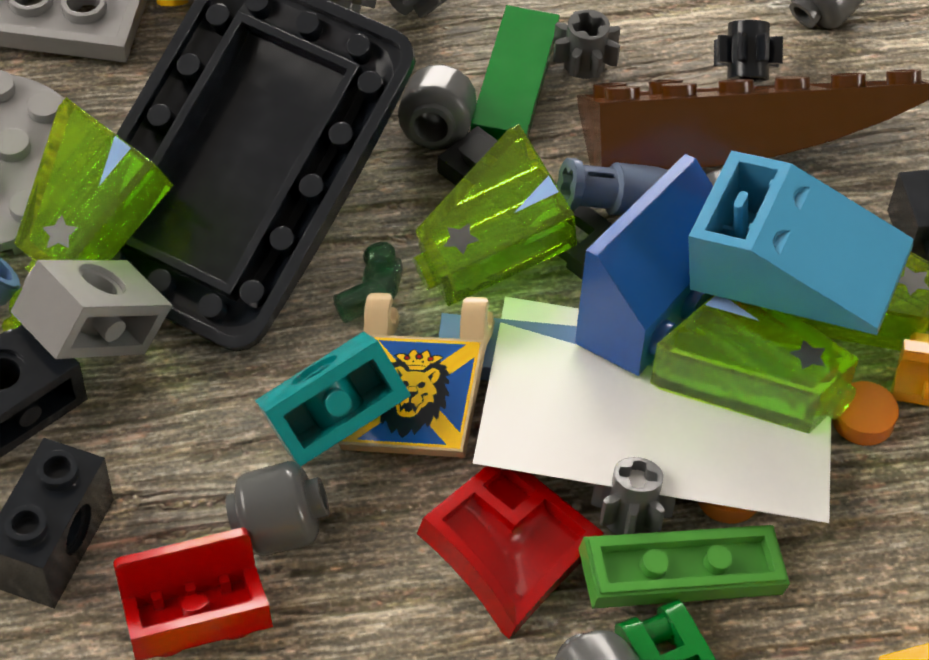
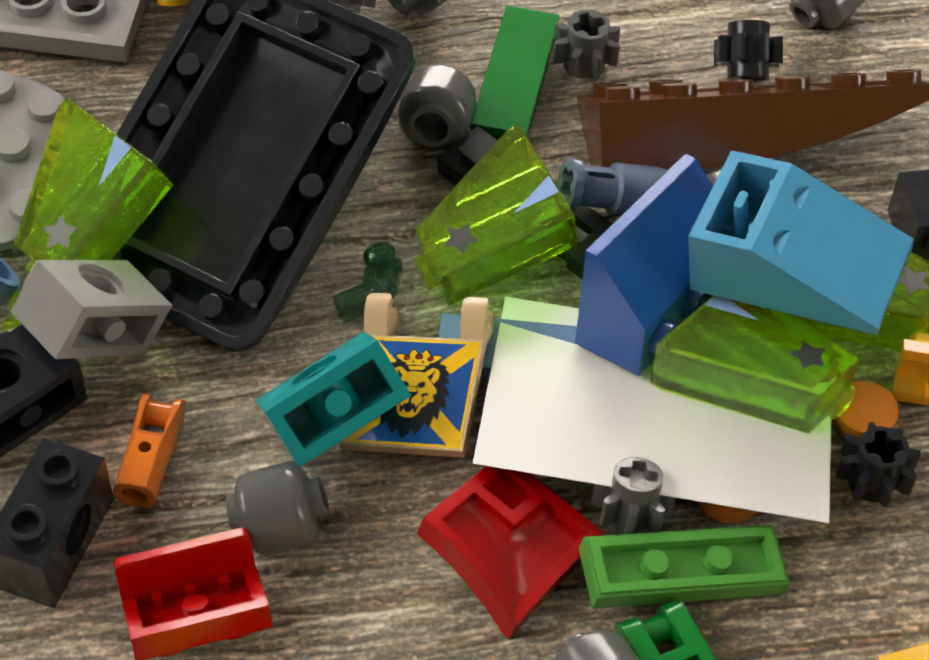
none -> orange bar [113,393,186,509]
none -> black gear [836,422,921,507]

